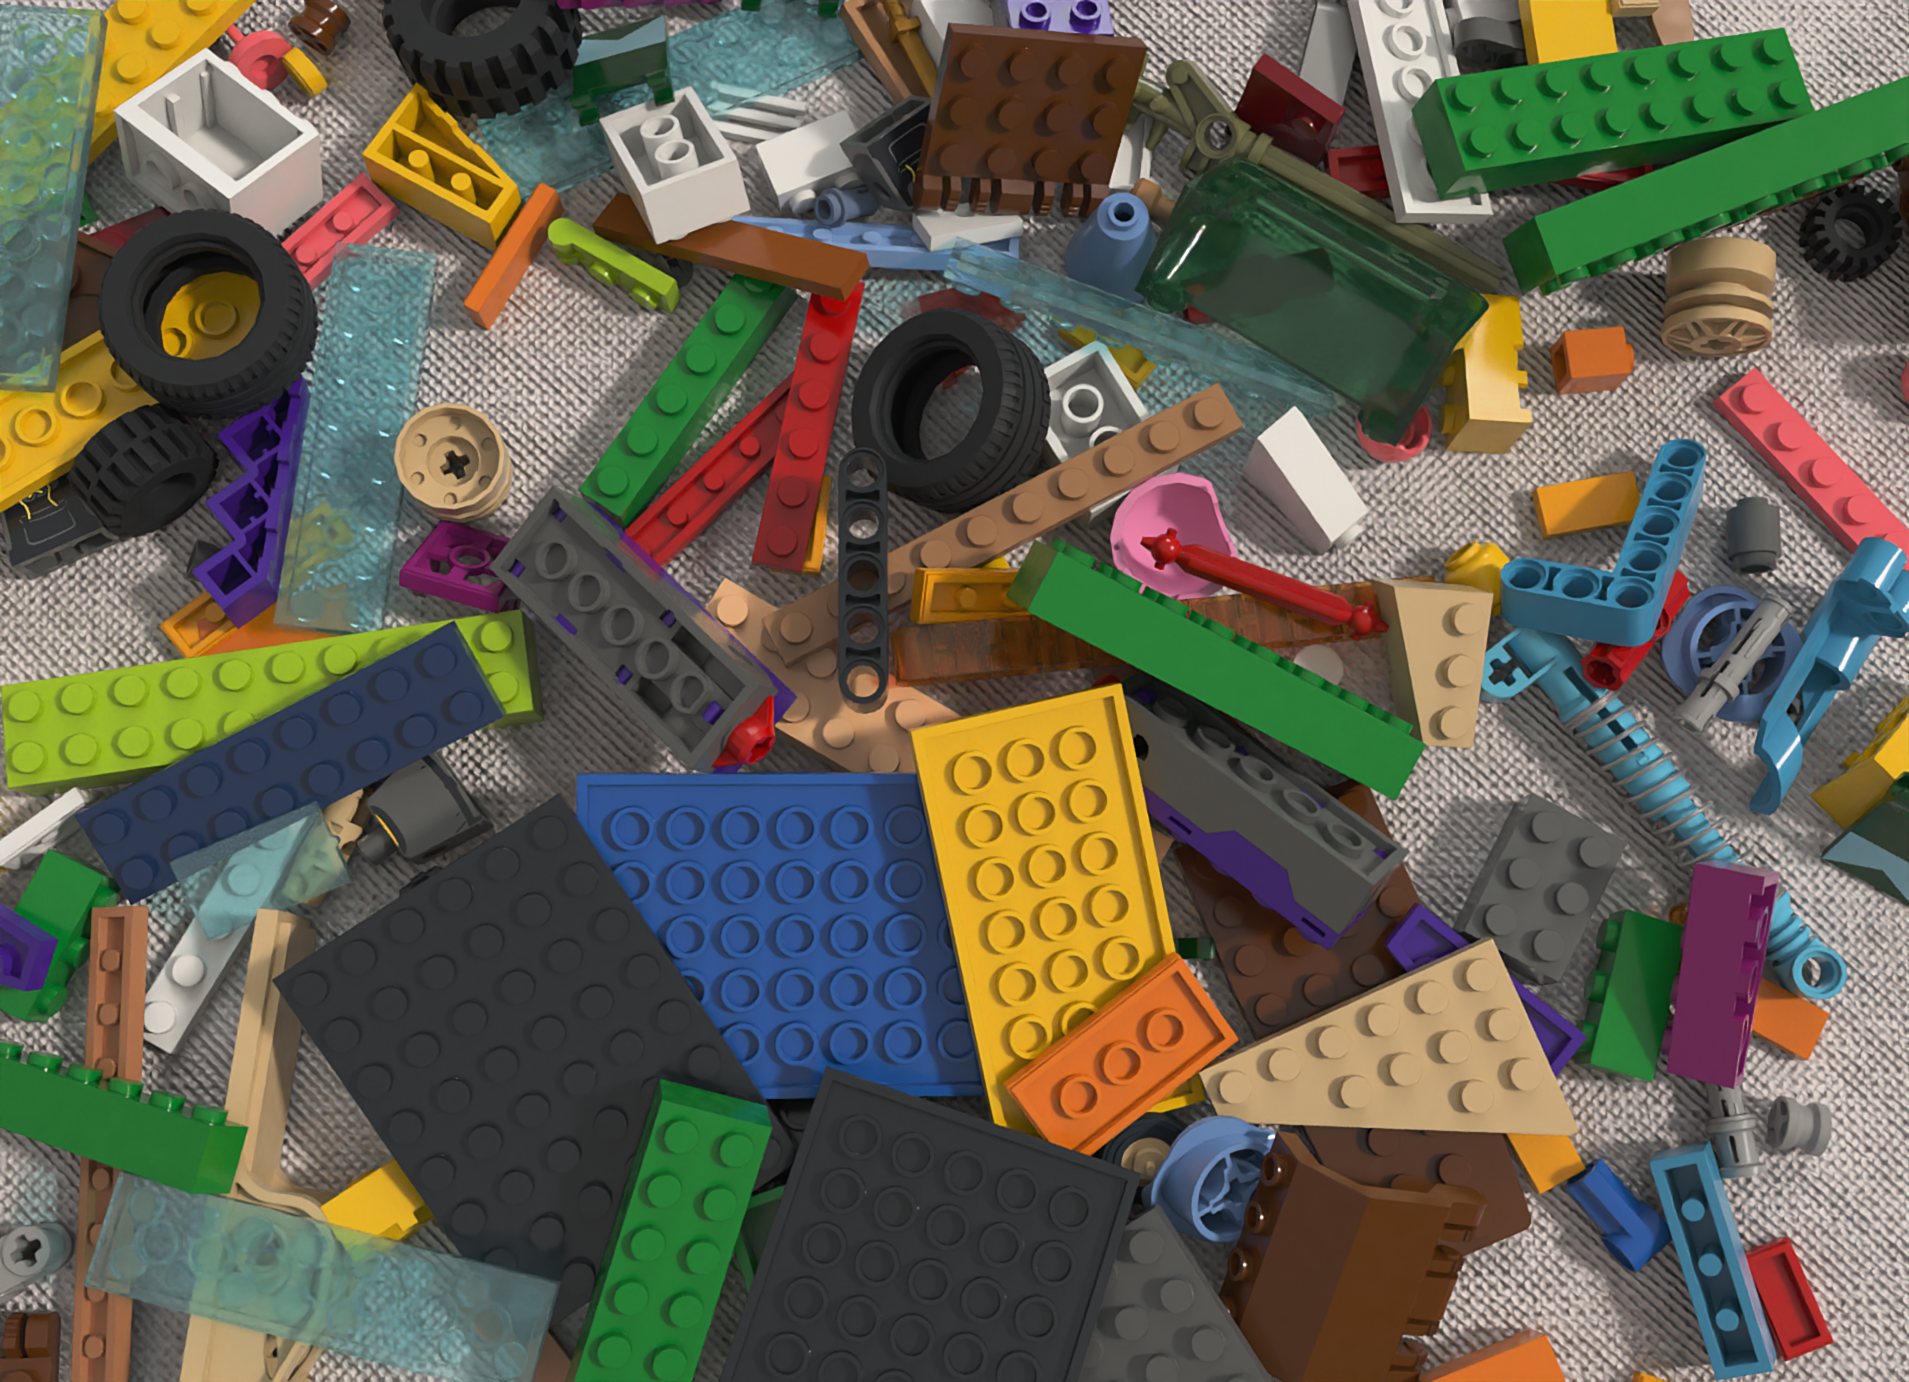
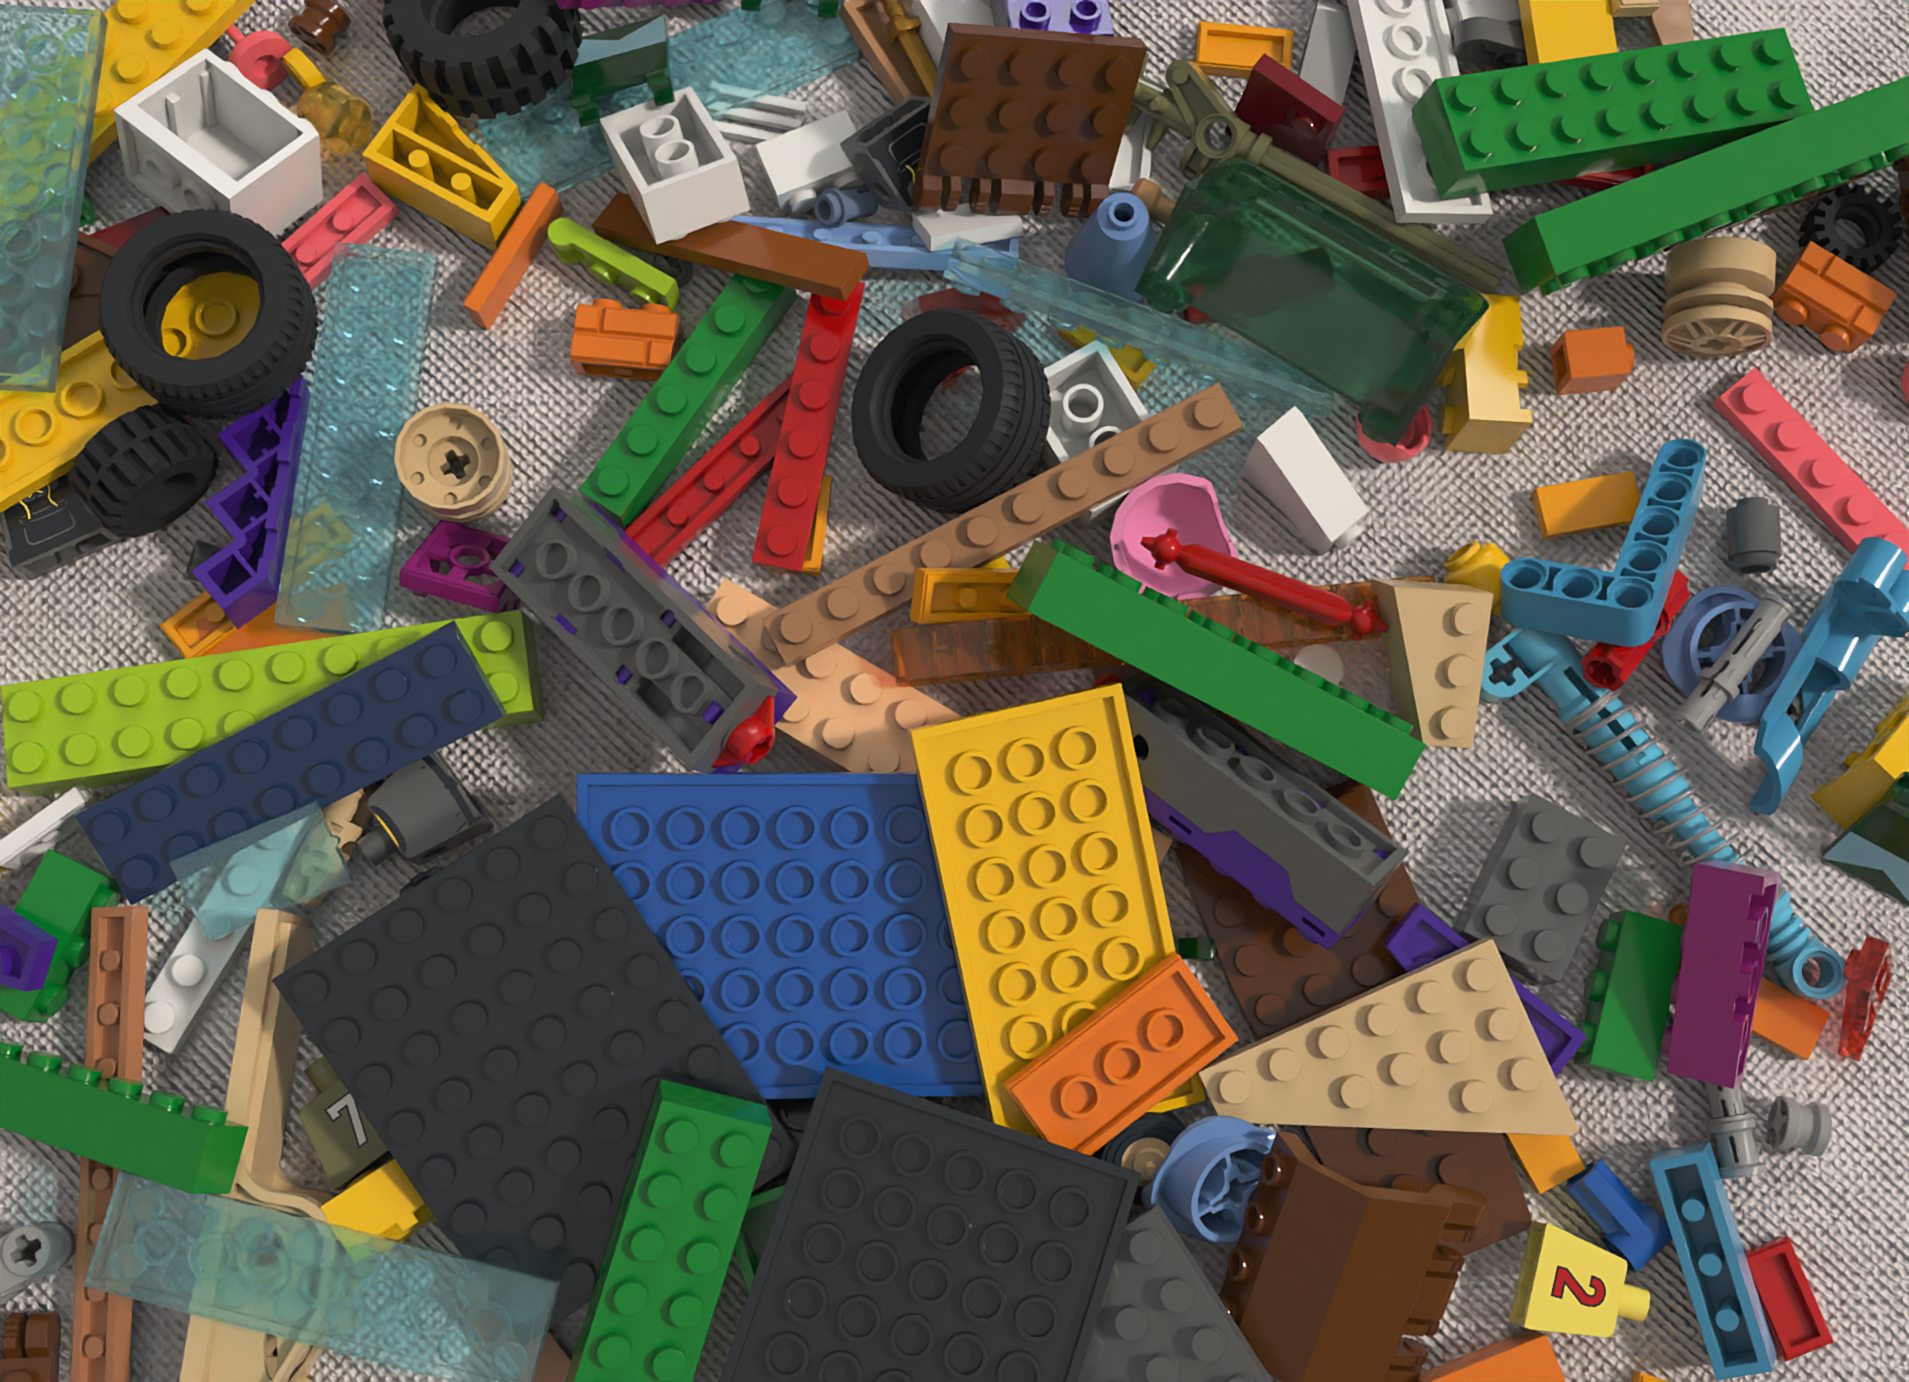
black beam [838,447,889,714] -> none
none -> clear yellow head [297,81,372,156]
none -> olive torso [299,1056,392,1190]
none -> orange brick [570,299,683,382]
none -> light orange tile [1194,21,1294,78]
none -> light yellow torso [1509,1221,1650,1337]
none -> orange brick [1768,241,1897,353]
none -> clear red wing [1838,935,1895,1062]

